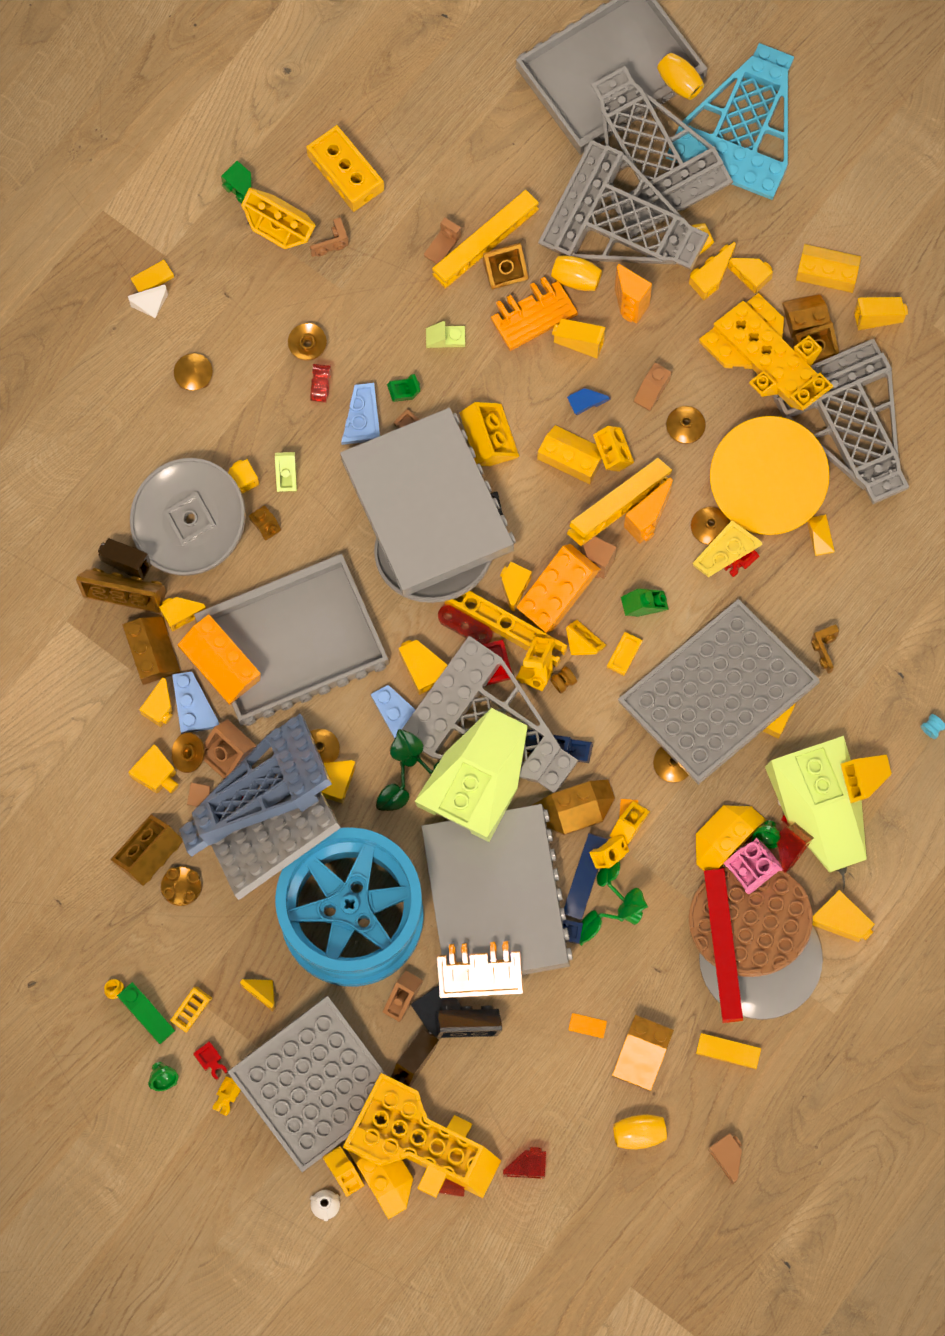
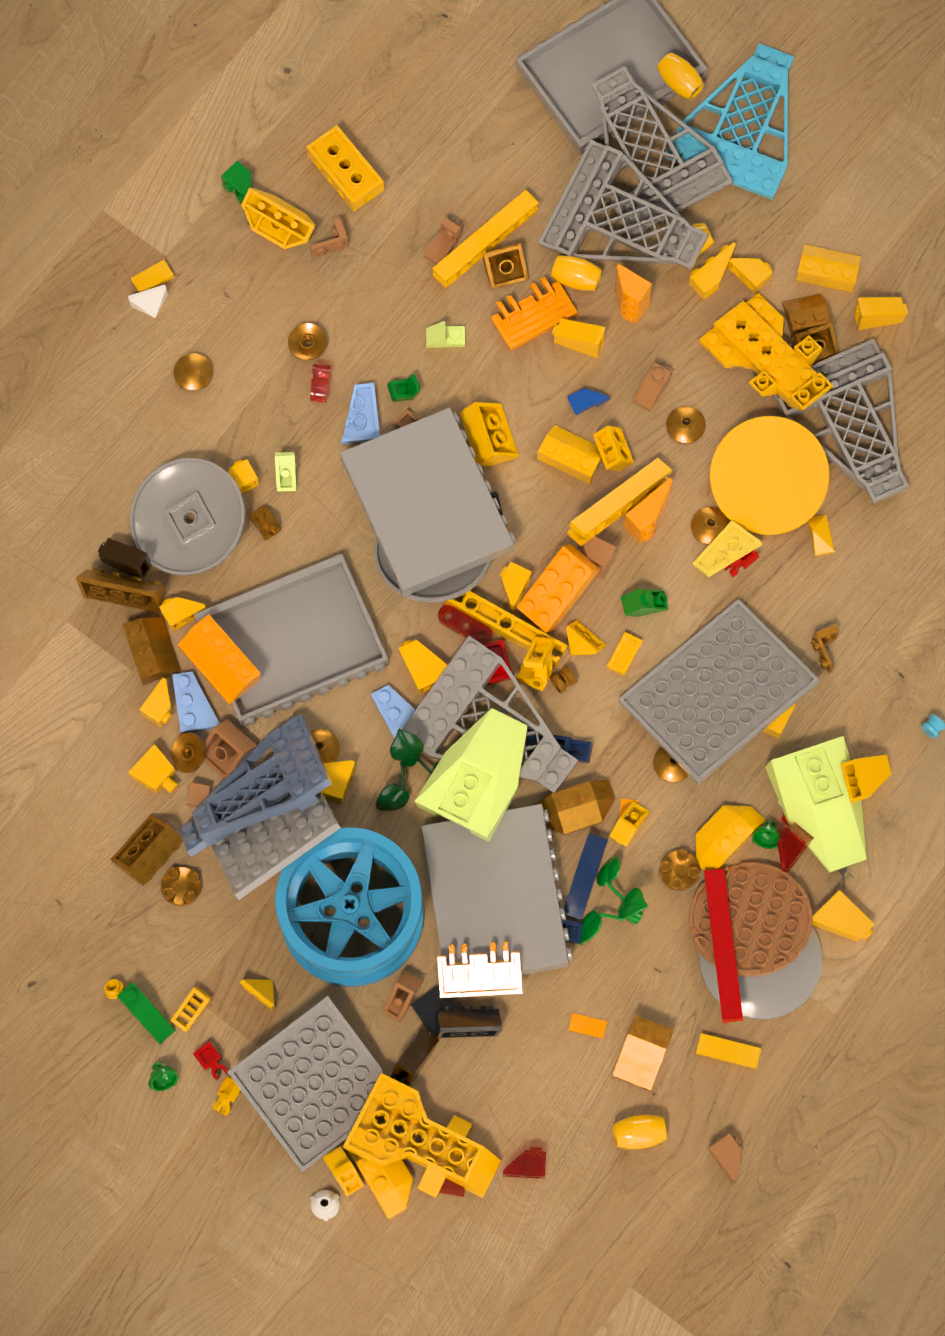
yellow leg [589,835,629,869] -> none
bright pink slope [724,838,783,894] -> none
none -> pearl gold dish [659,849,700,890]

